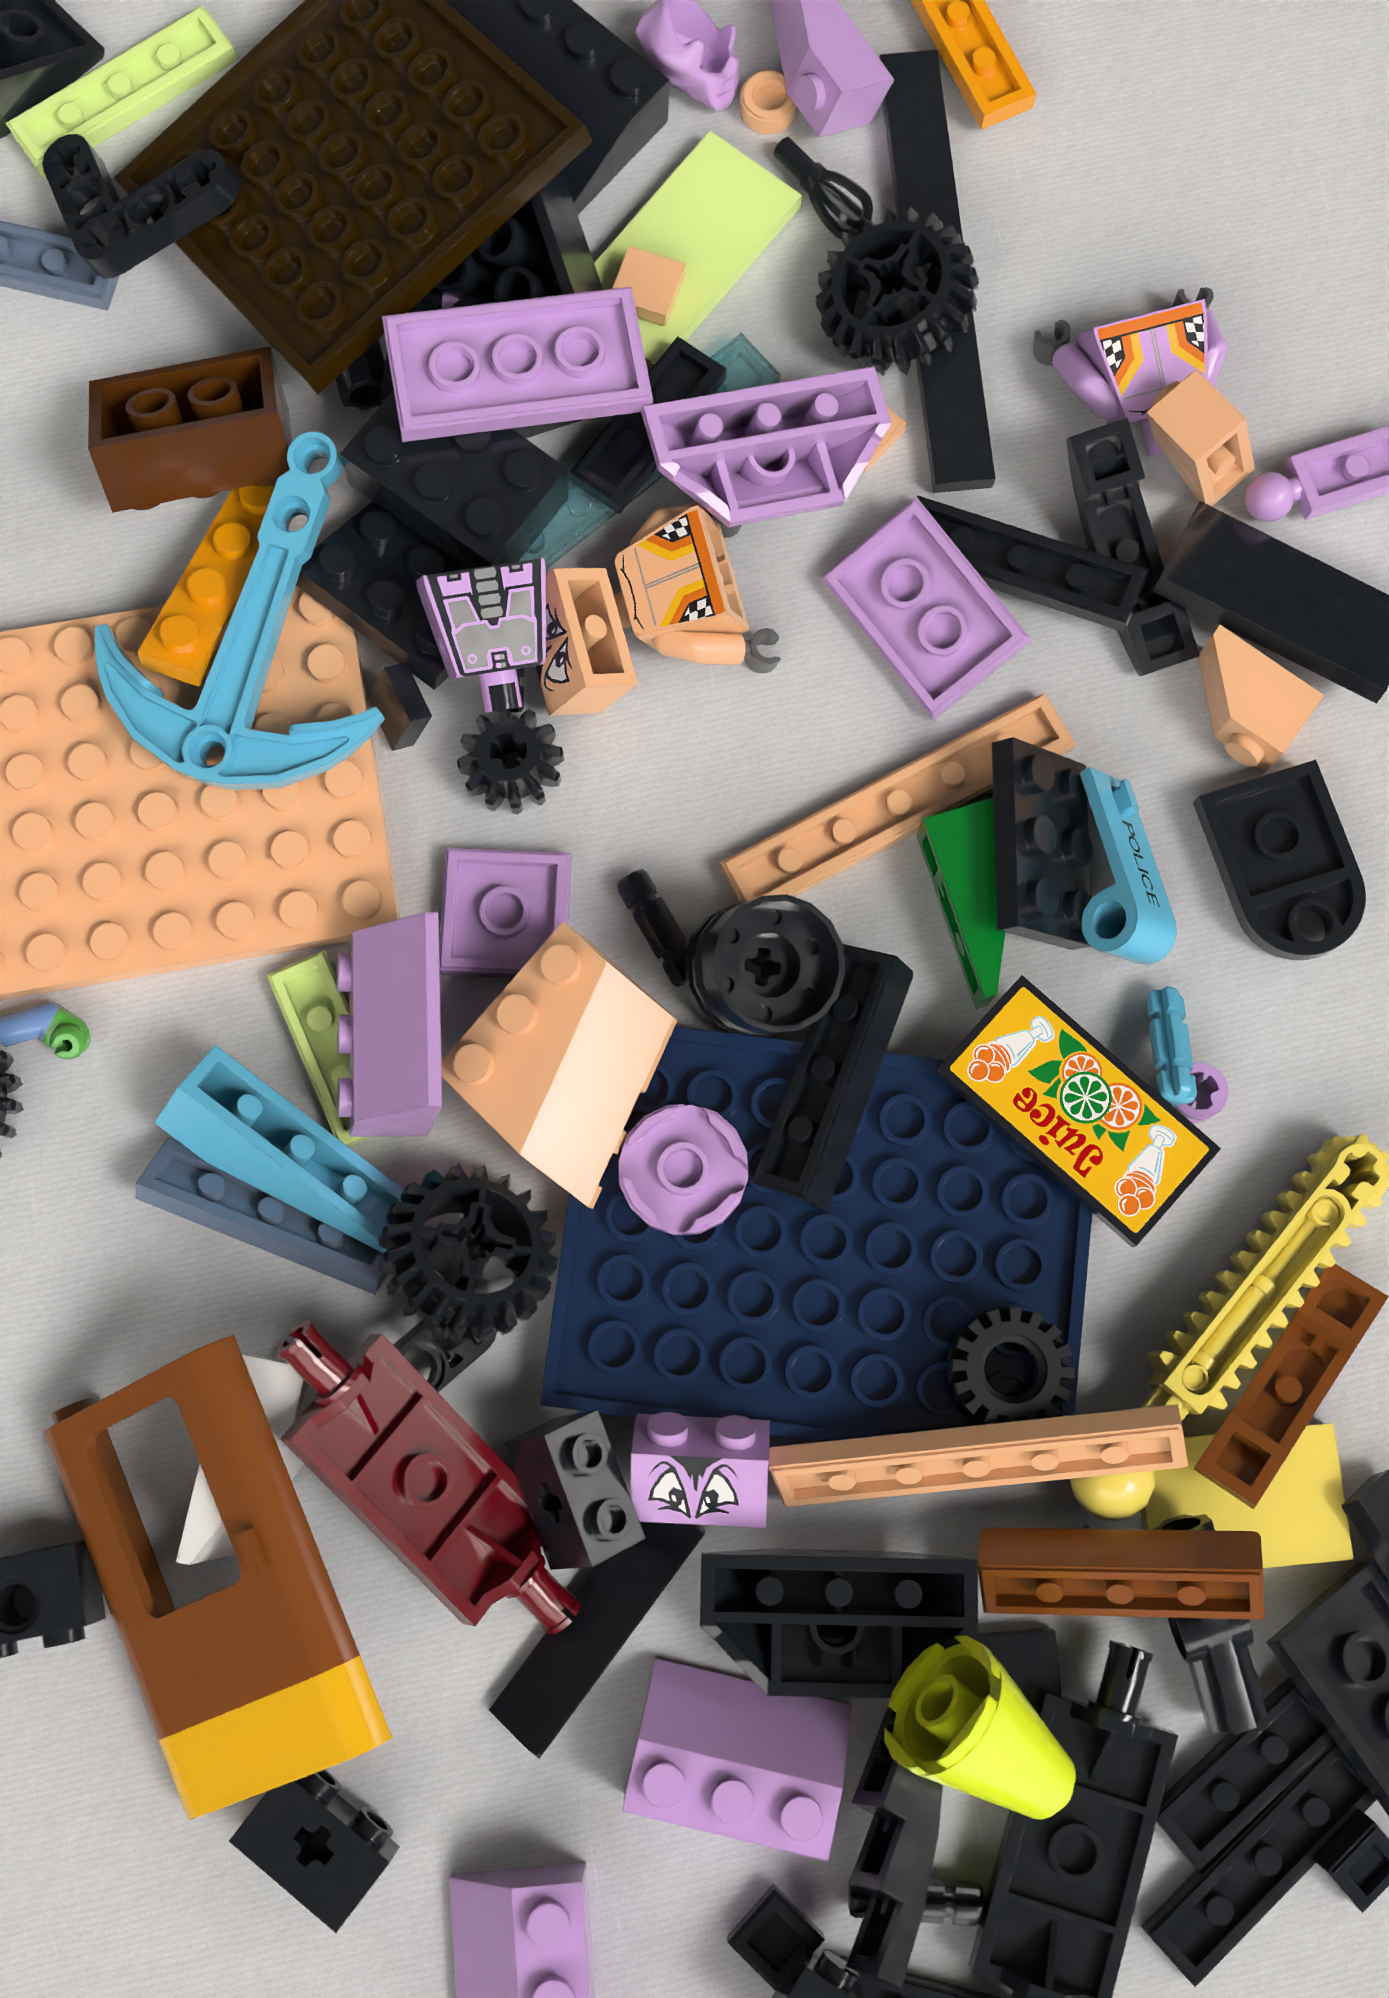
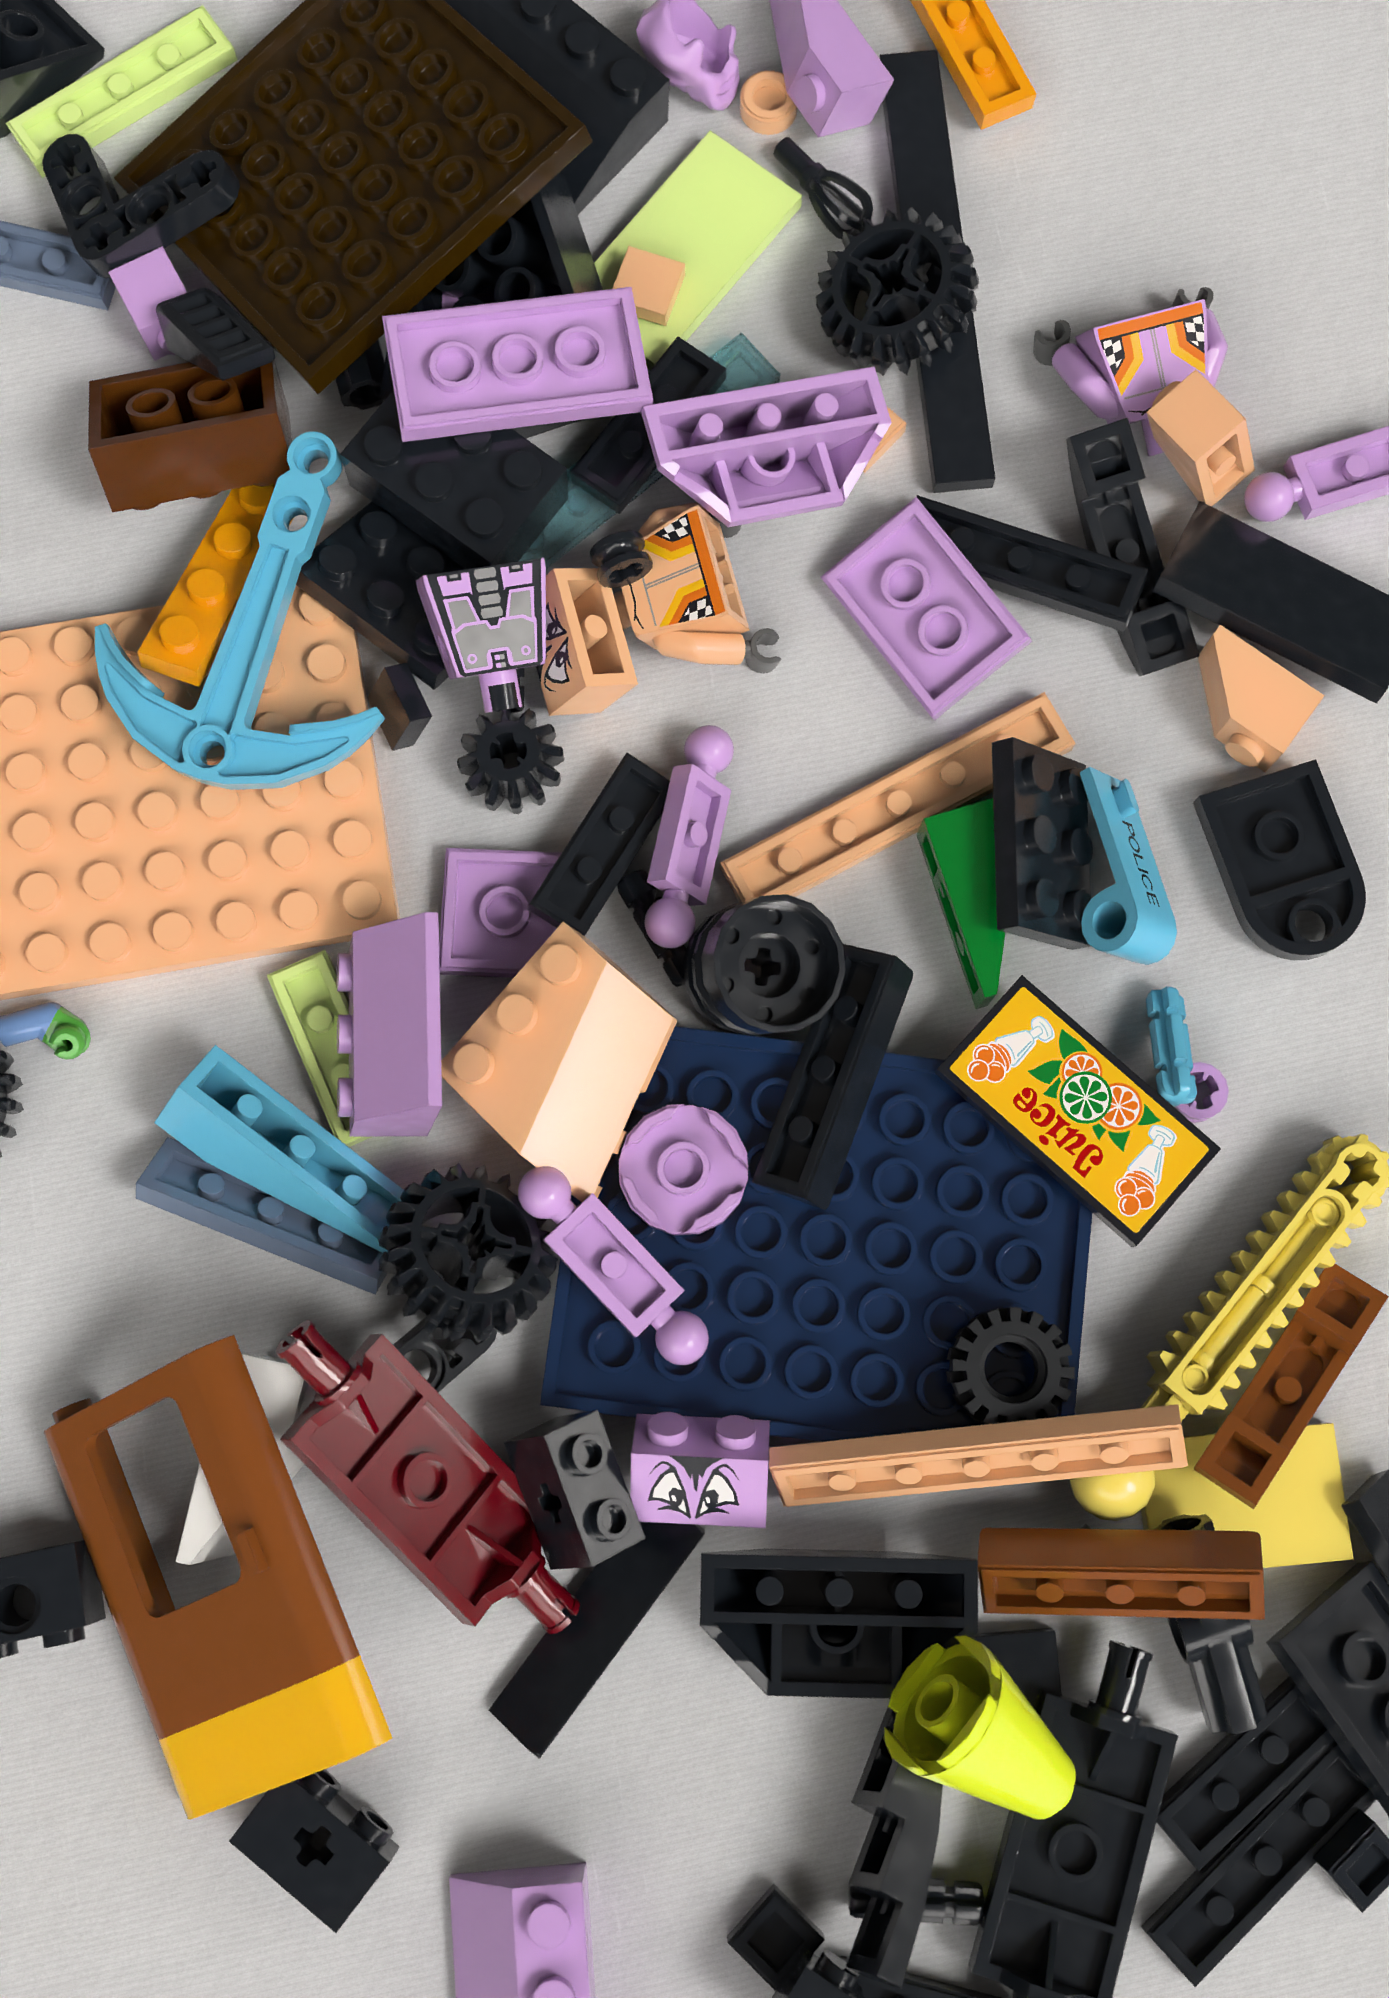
lavender slope [622,1657,852,1861] -> none
none -> lavender brick [108,246,187,361]
none -> black slope [156,287,276,381]
none -> lavender plate [518,1166,709,1365]
none -> black tile [526,752,670,936]
none -> black bush [590,530,653,588]
none -> lavender plate [645,725,734,948]

